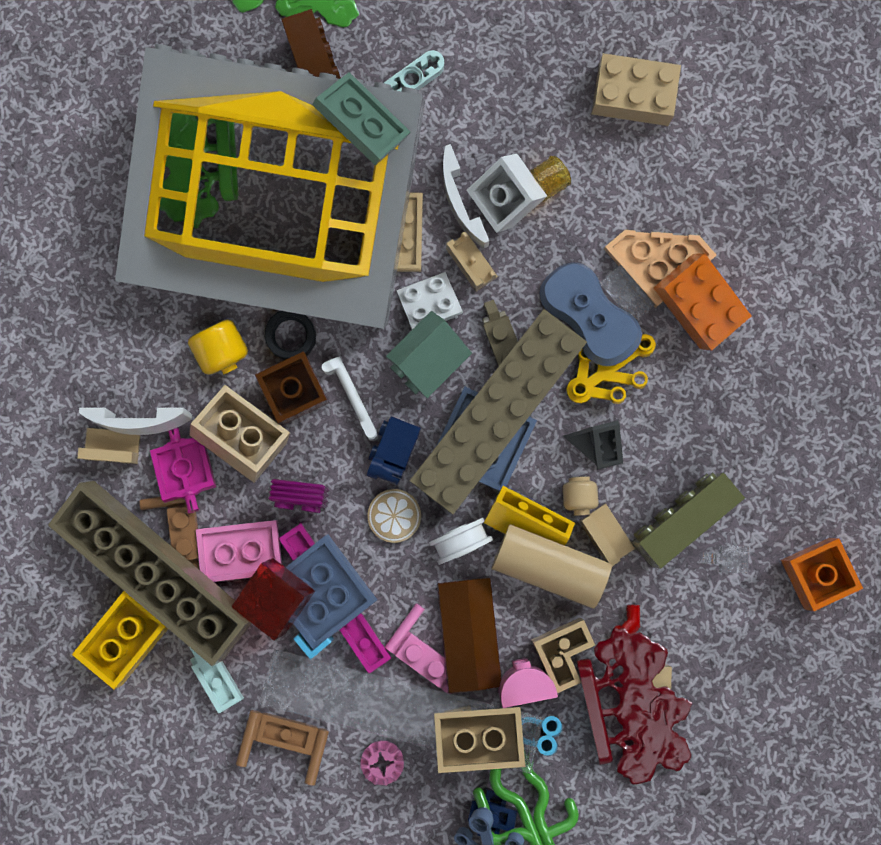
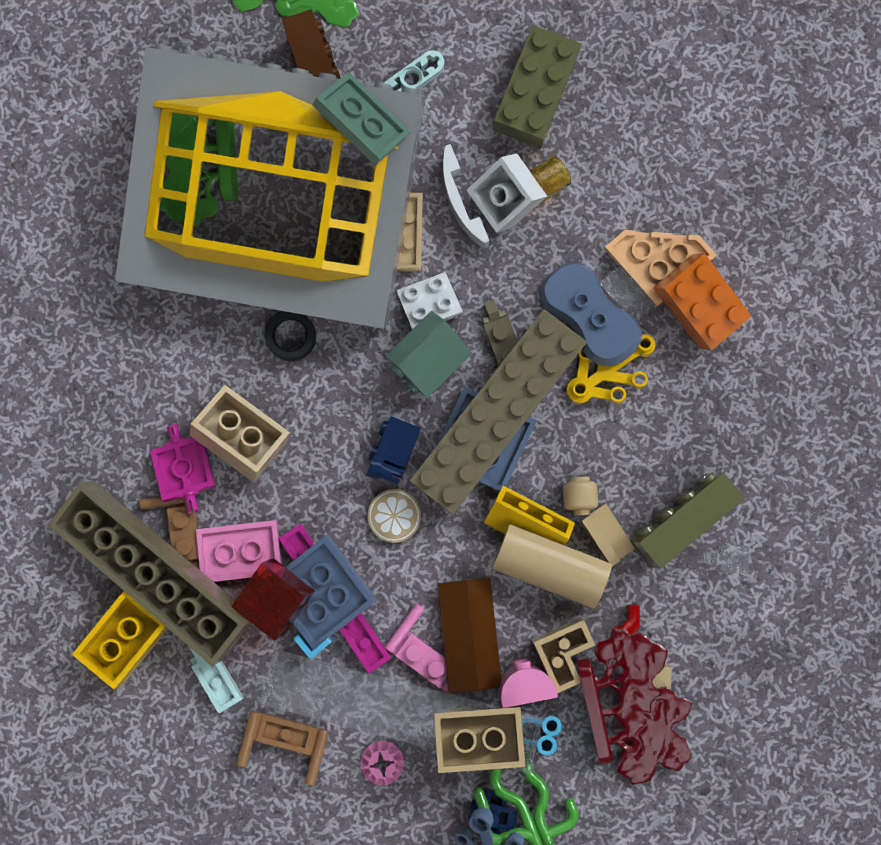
tan panel [77,428,140,464] -> none
white slope [79,408,192,435] -> none
yellow head [188,319,248,375] -> none
reddish brown brick [255,351,330,426] -> none
magenta brick [268,479,330,513] -> none
white hinge [322,357,378,441] -> none
white wheel [429,518,493,565] -> none
tan hinge [446,232,498,292] -> none
dark grey slope [563,420,623,469] -> none
tan brick [591,53,681,126] -> none
orange brick [781,538,863,611] -> none
none -> olive brick [493,25,582,149]

